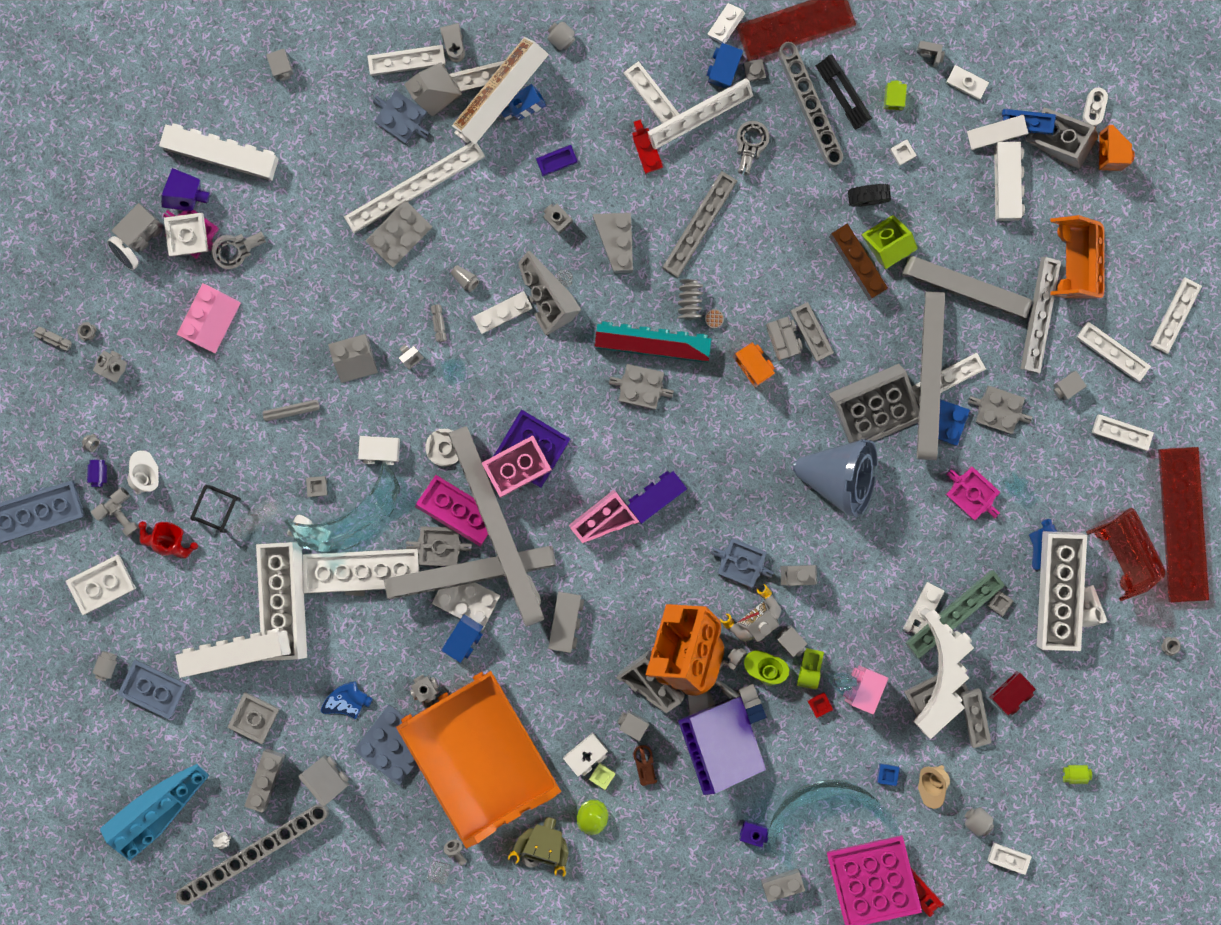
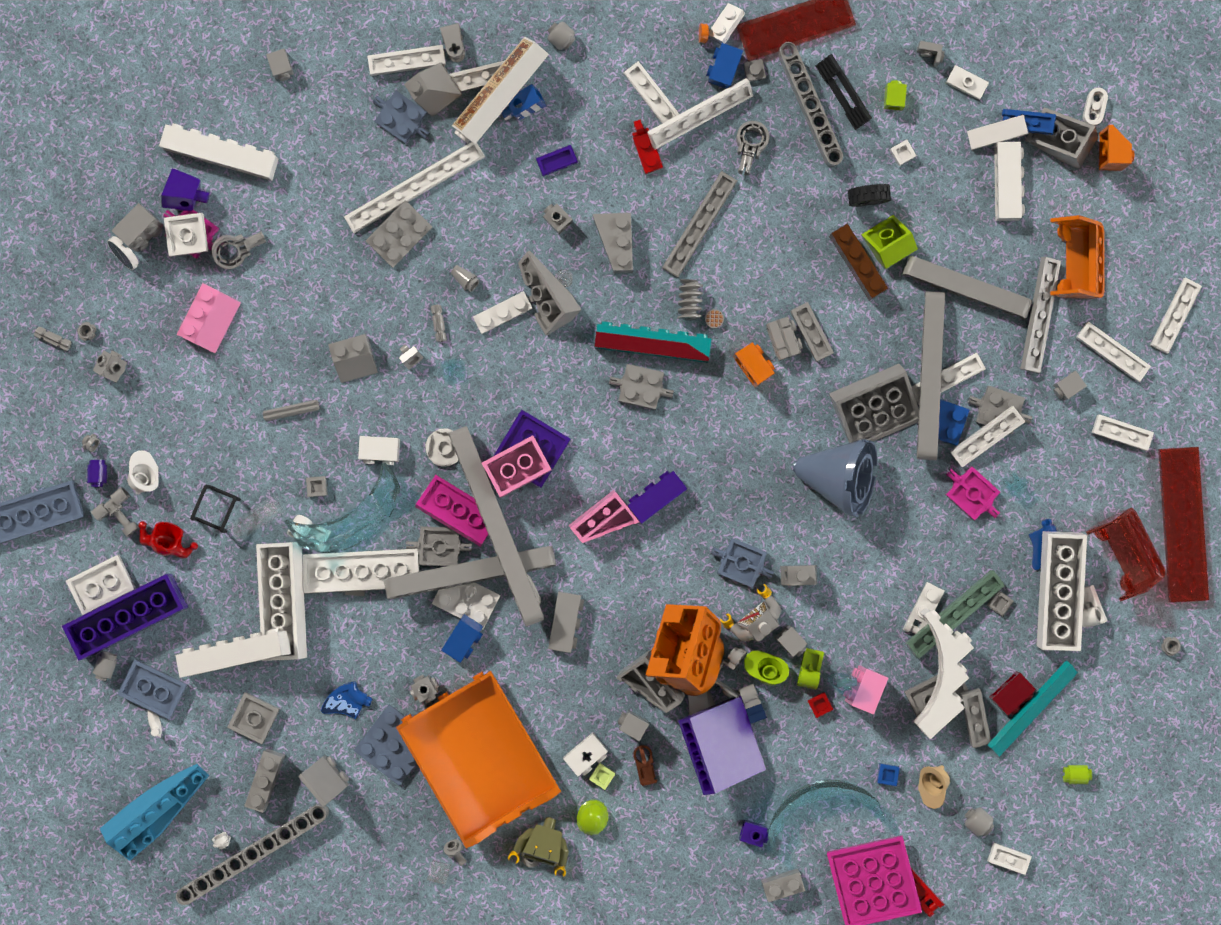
none -> dark purple brick [62,573,189,661]
none -> white bar [148,710,162,738]
none -> orange tile [699,23,709,43]
none -> white plate [950,406,1025,467]
none -> teal tile [988,660,1078,757]

